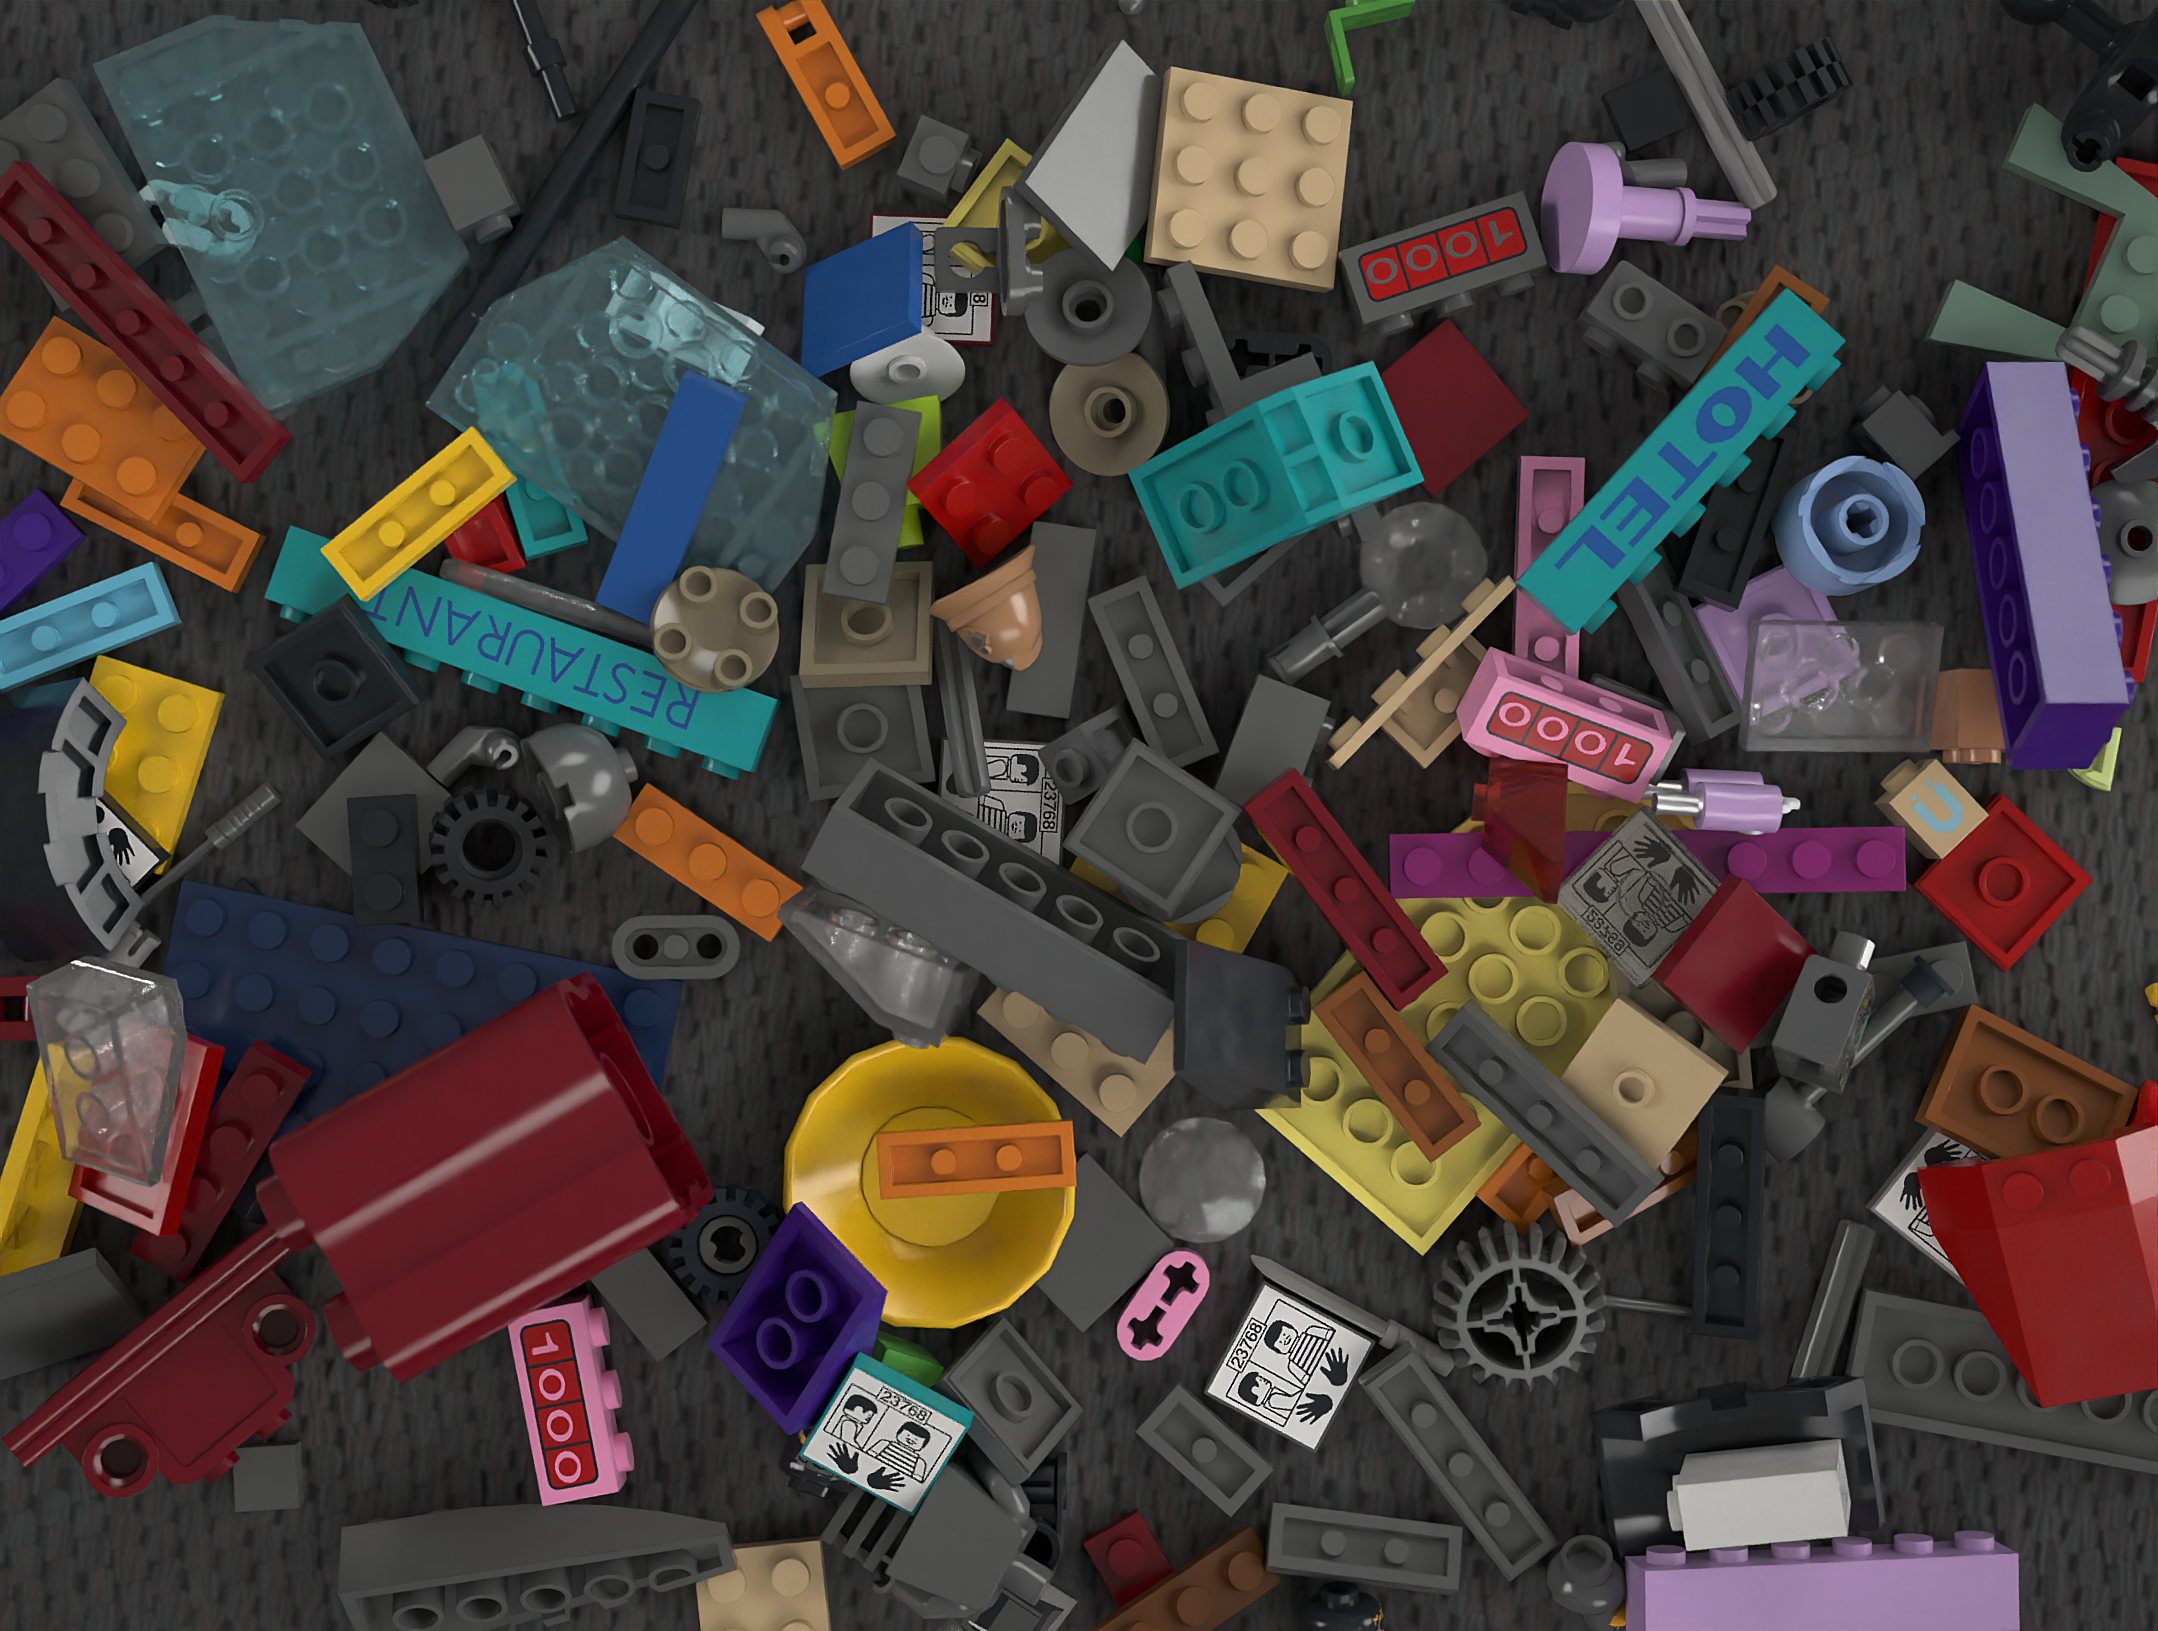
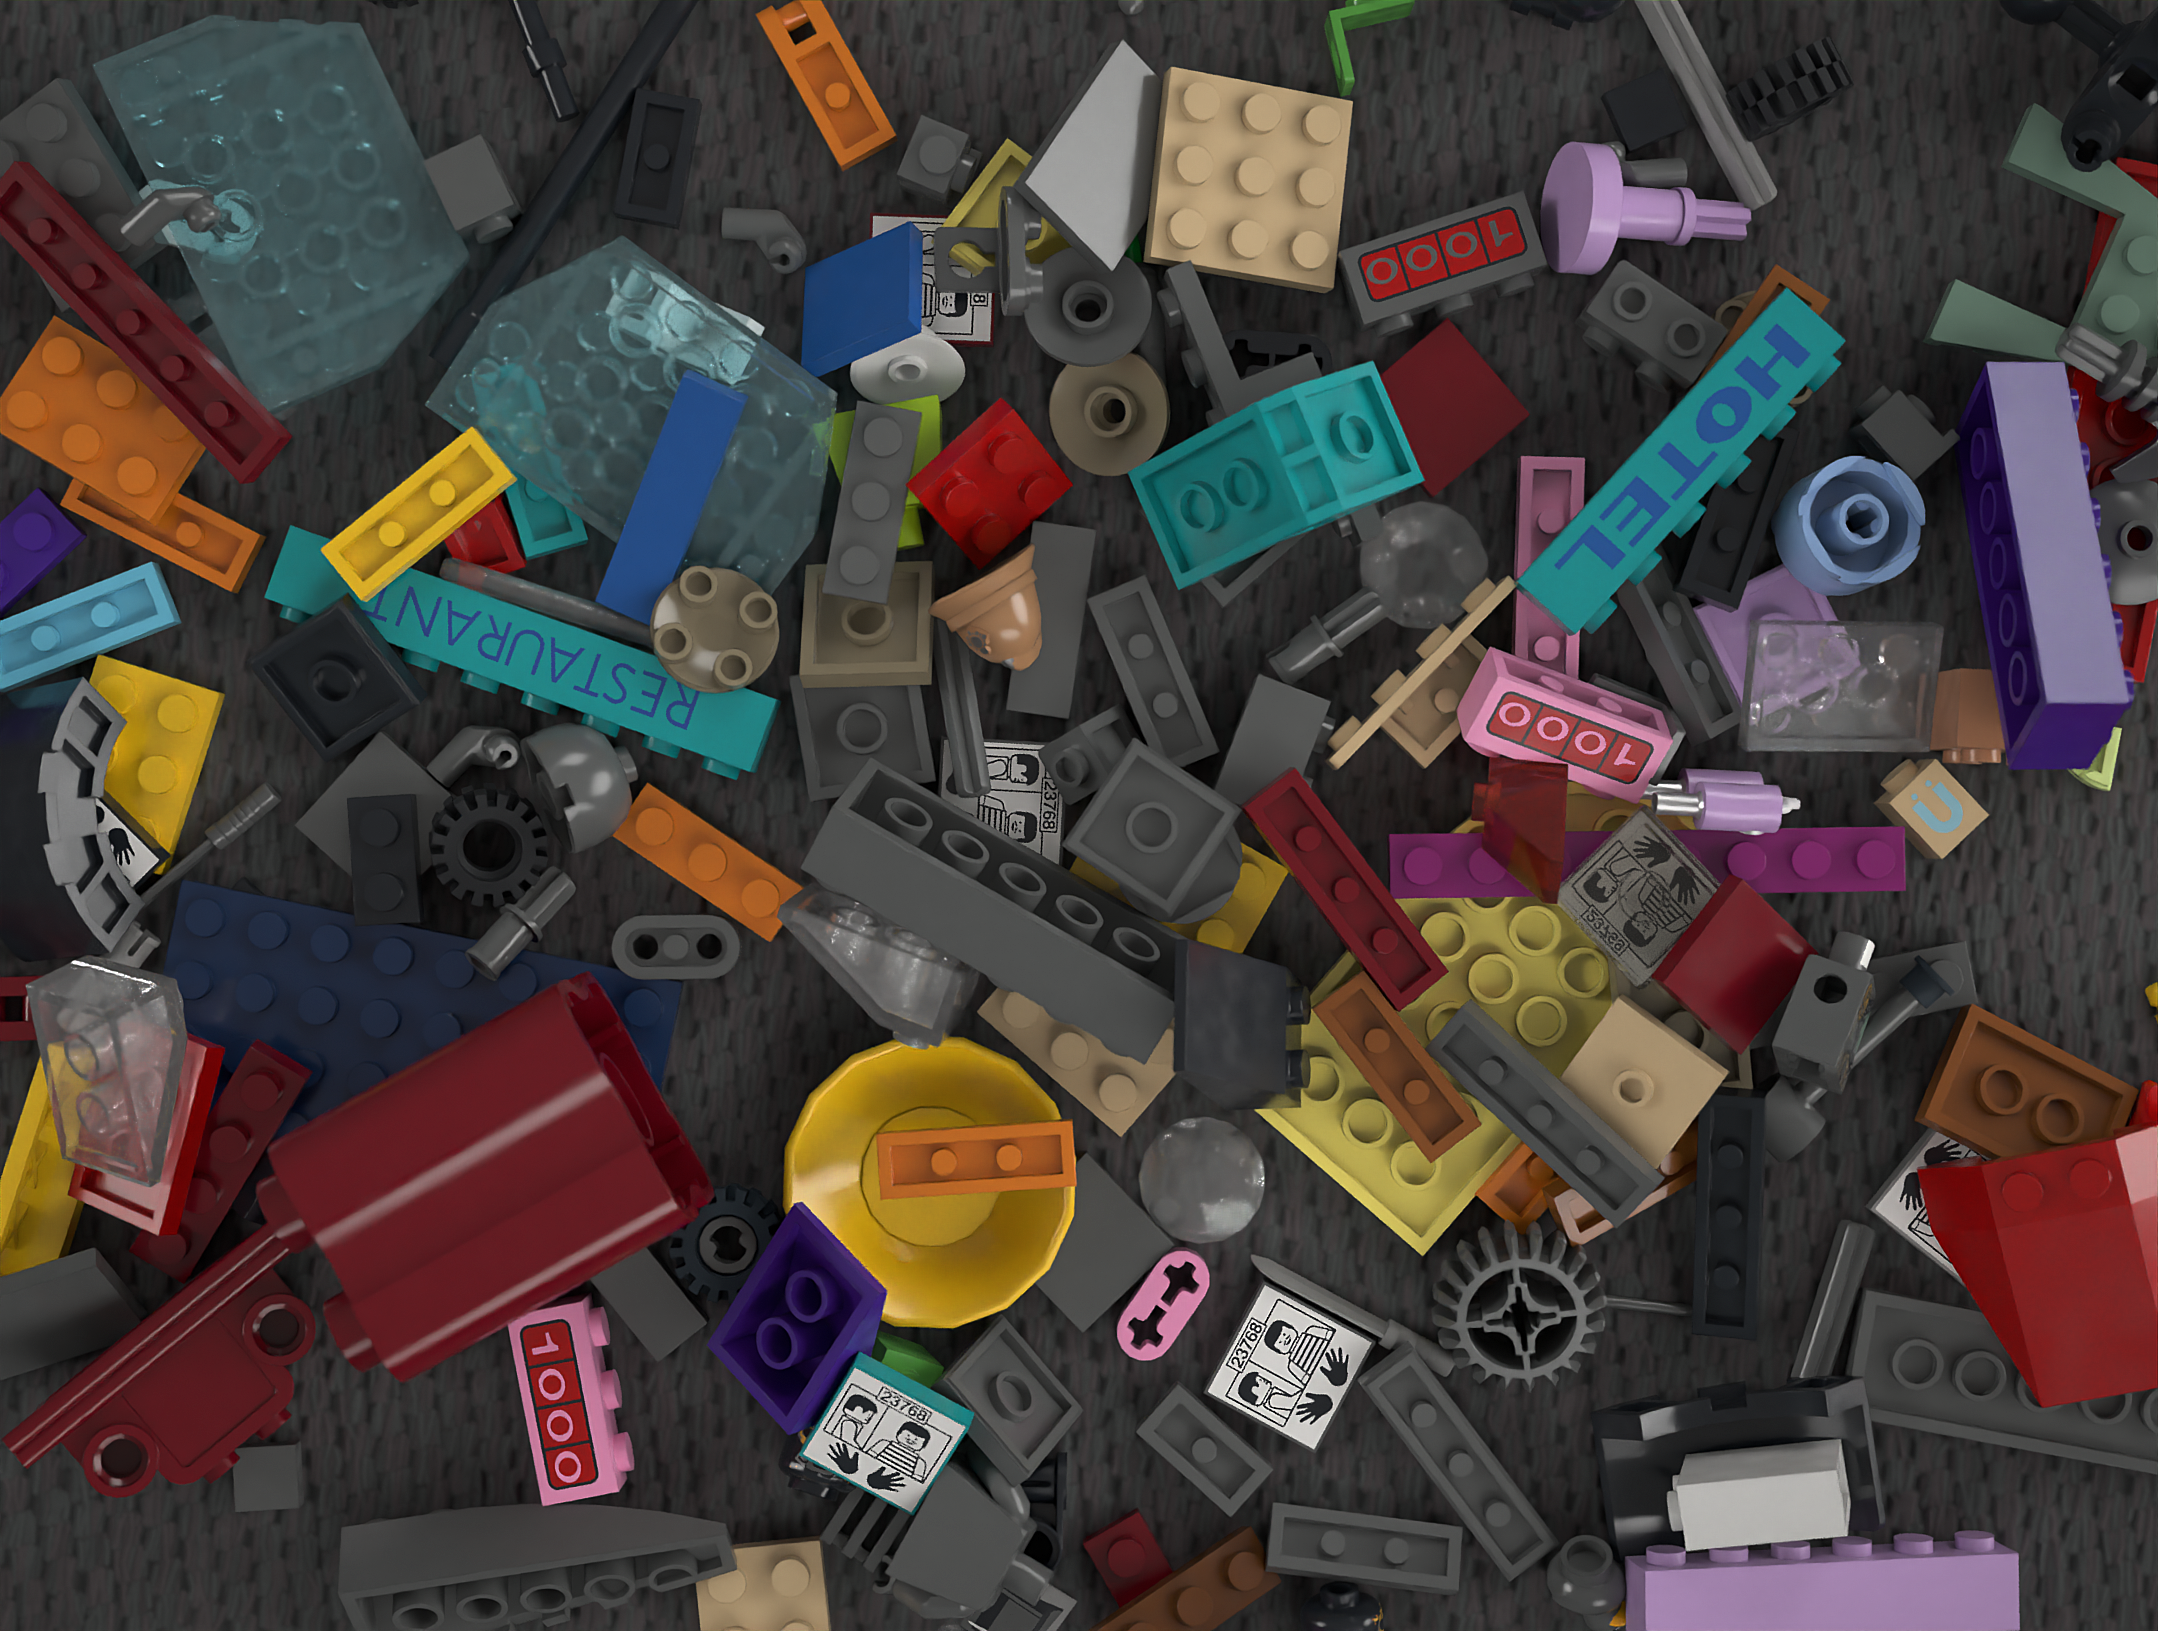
red tile [1909,792,2093,972] -> none
none -> dark grey arm [119,186,222,246]
none -> dark grey axle [465,866,576,981]

